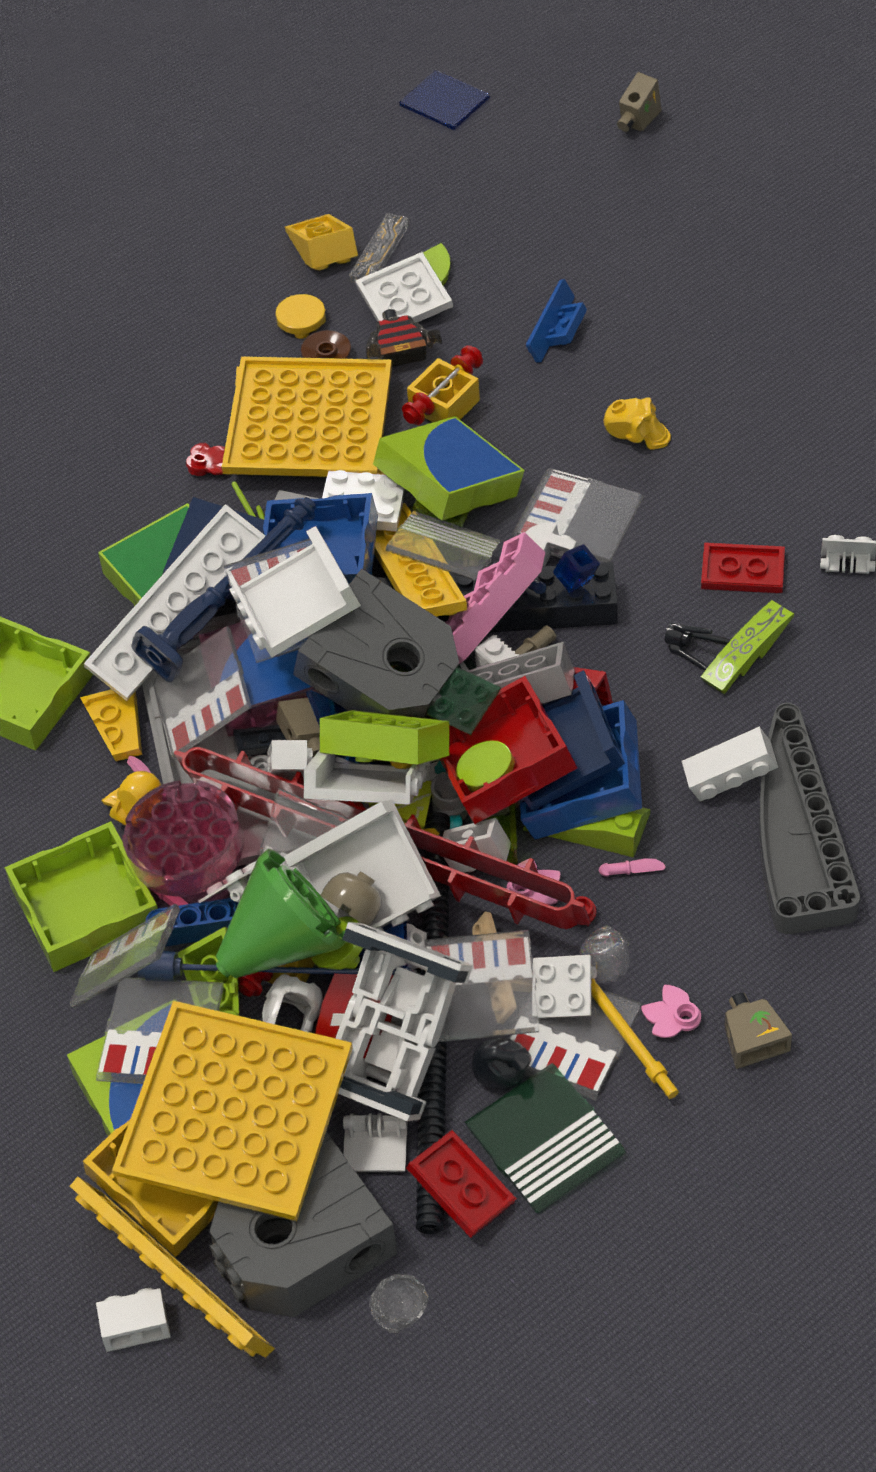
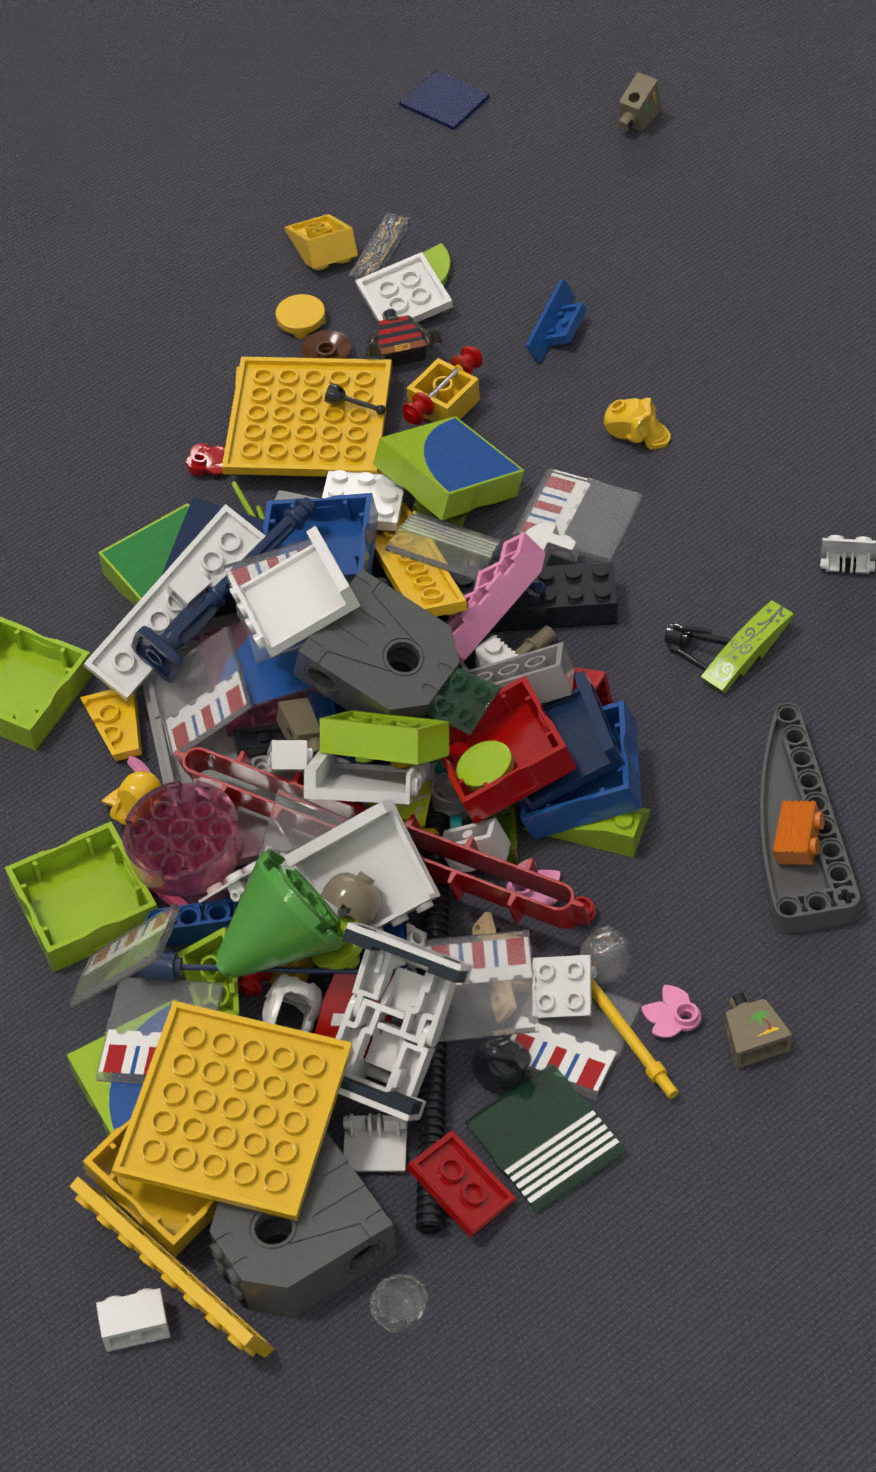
clear blue brick [553,544,600,592] -> none
bright pink piece [599,858,666,877] -> none
white brick [682,726,778,802] -> none
red tile [701,543,785,593] -> none
none -> white brick [167,563,211,609]
none -> black hinge [325,383,386,415]
none -> orange brick [772,800,825,865]

